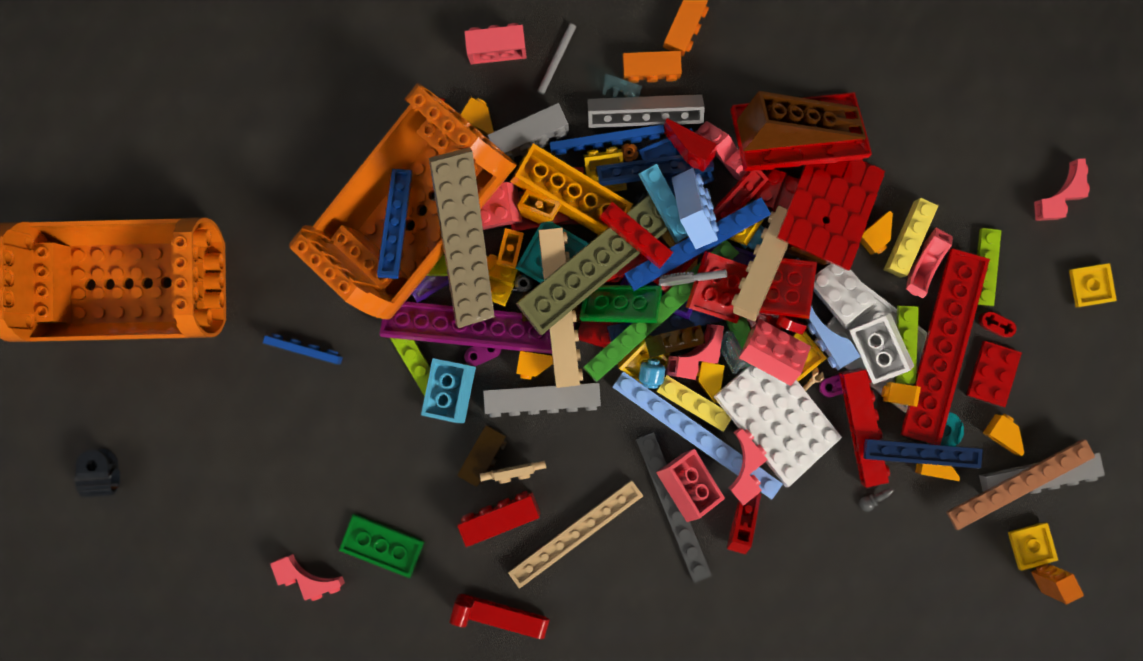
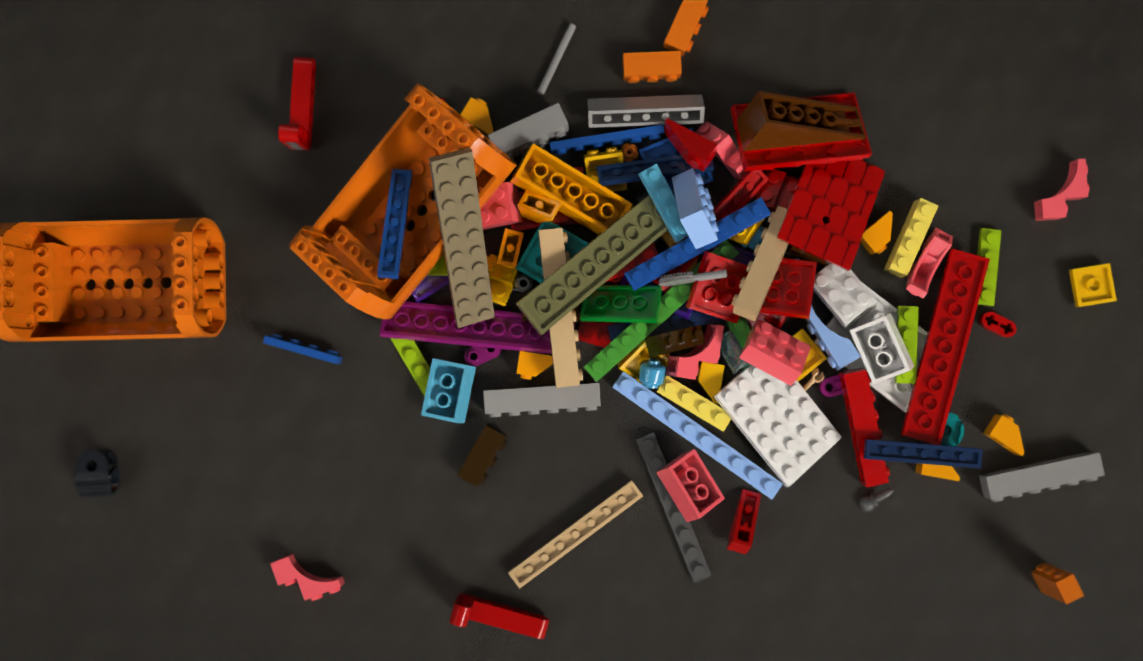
green tile [338,514,425,578] -> none
red brick [457,490,541,547] -> none
coral brick [465,23,527,65] -> none
tan plate [480,460,546,484] -> none
red plate [599,202,673,269] -> none
clear light blue plate [602,74,642,98] -> none
coral arch [729,428,768,505] -> none
red beam [776,315,807,335] -> none
light orange slope [881,382,921,407] -> none
nougat plate [946,439,1095,530] -> none
red plate [966,341,1022,407] -> none
yellow plate [1008,522,1058,571] -> none
none -> red beam [278,57,316,150]

